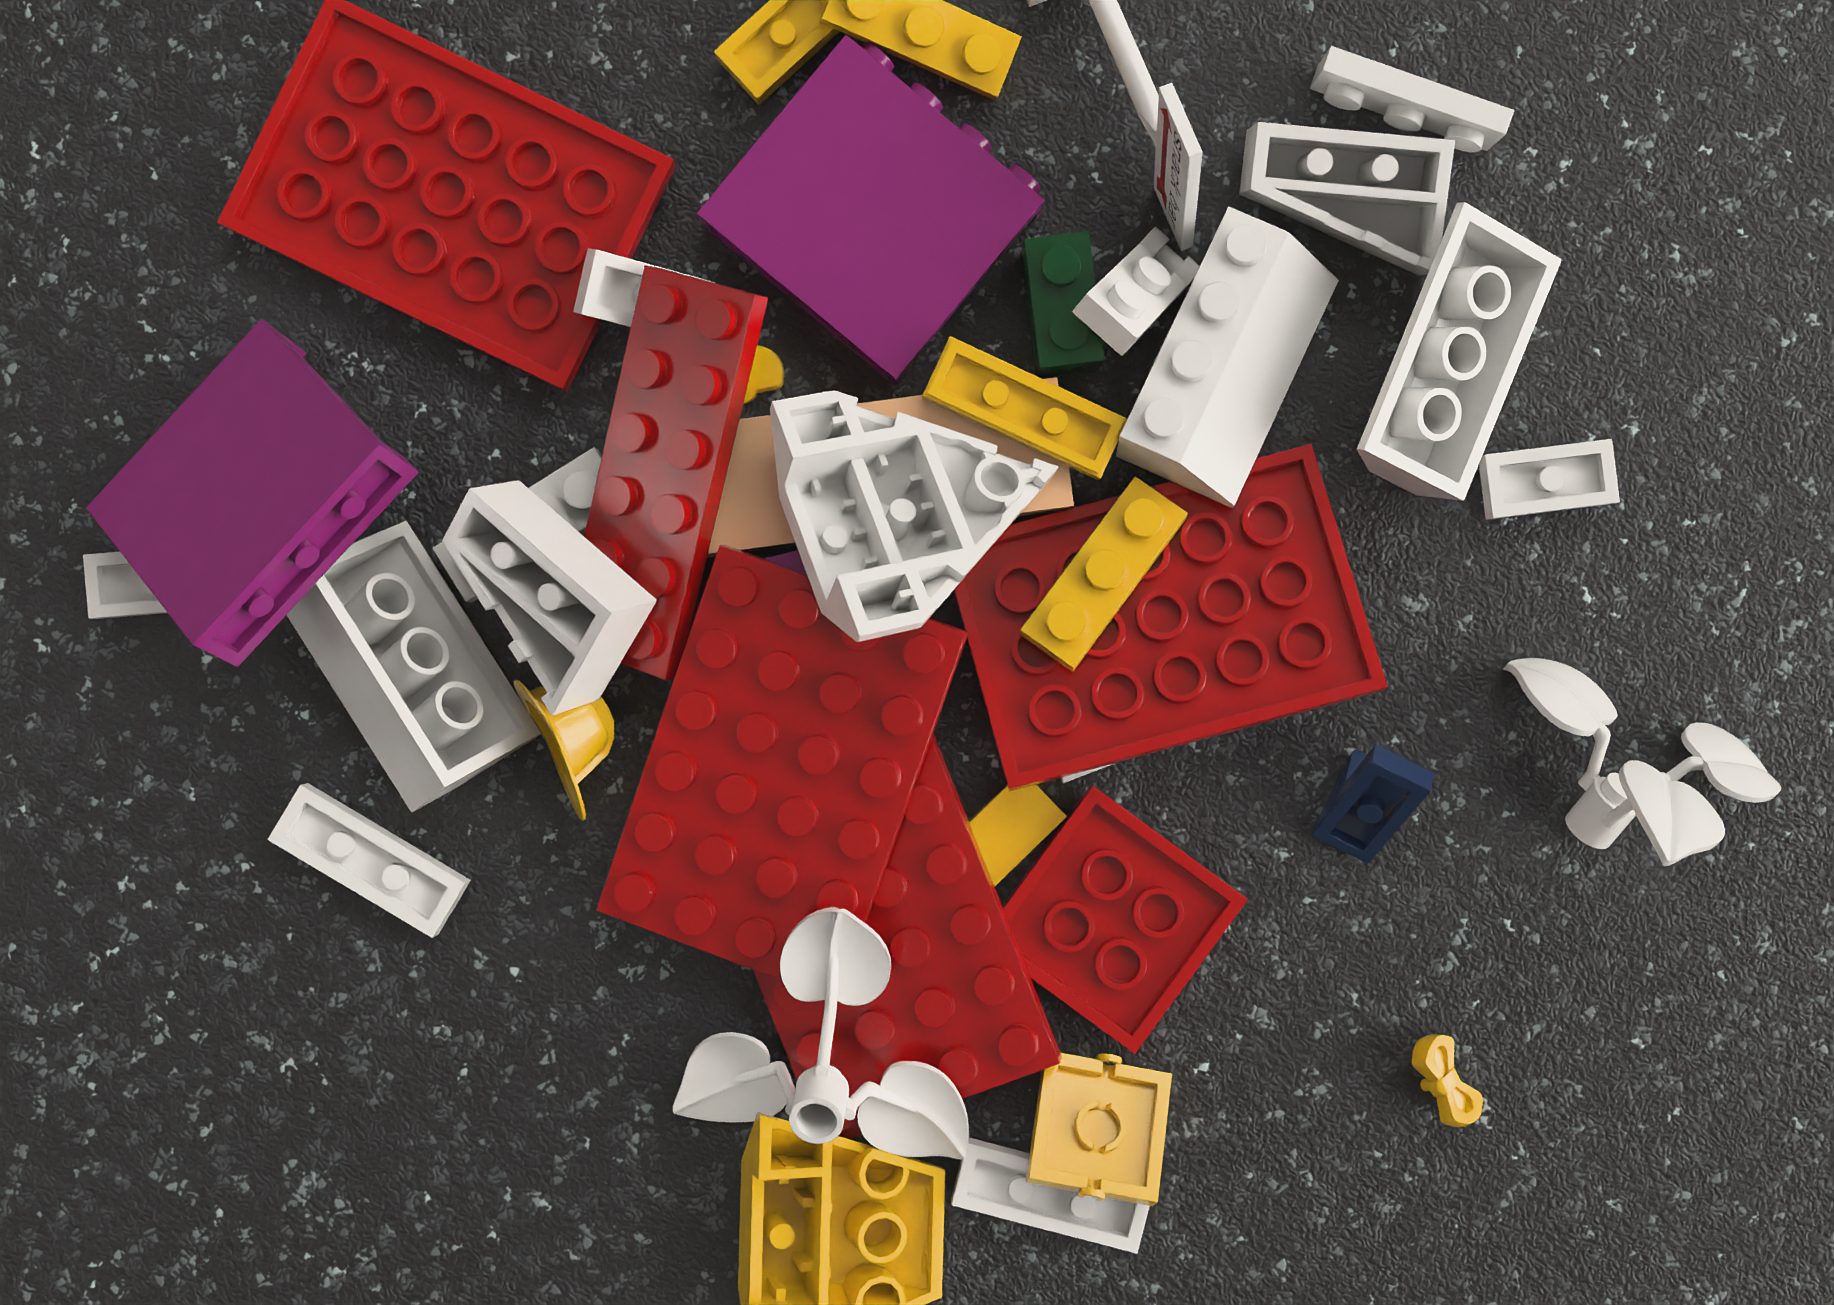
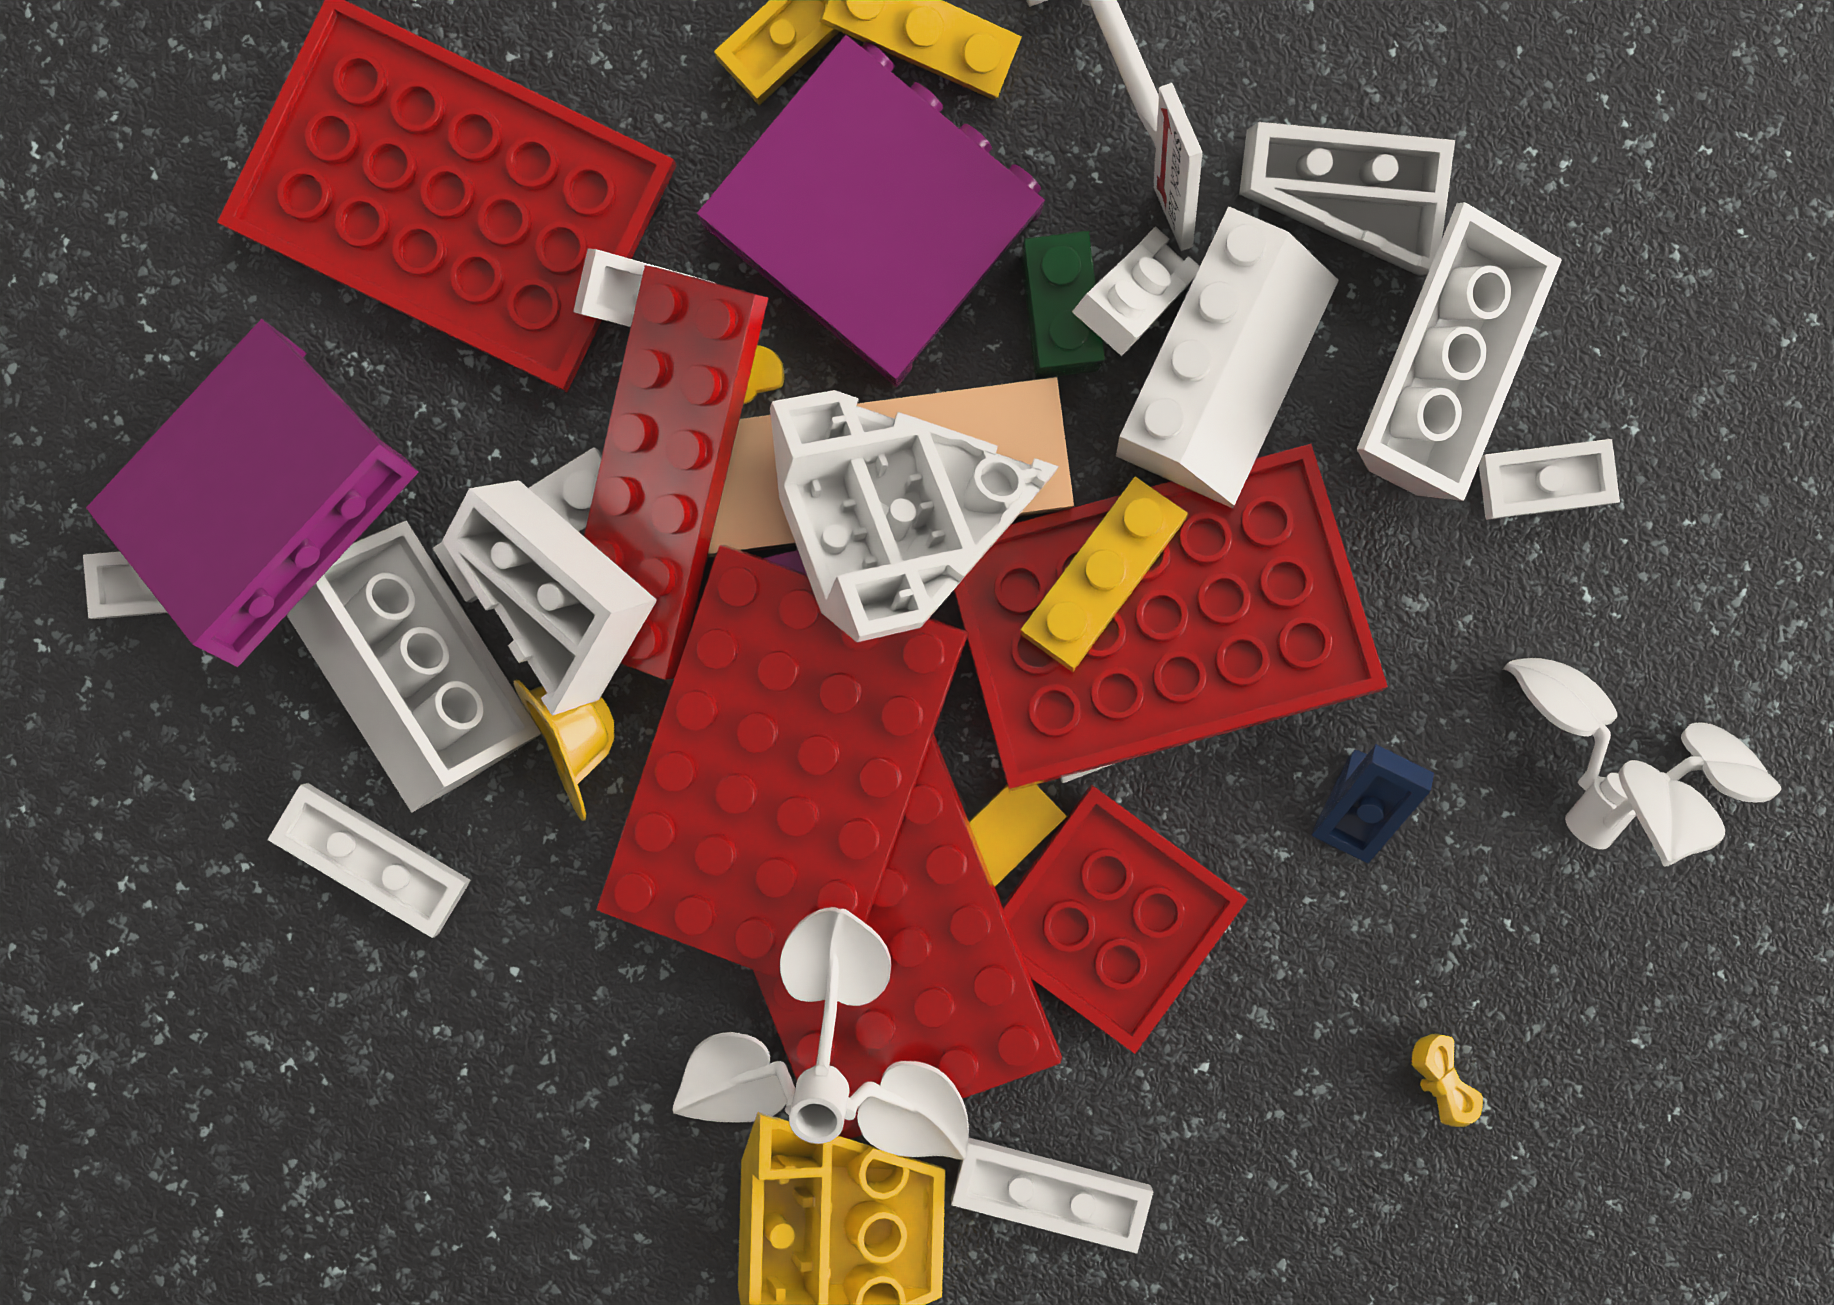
yellow tile [922,336,1127,480] -> none
yellow plate [1026,1053,1172,1206] -> none
white plate [1310,46,1514,152] -> none

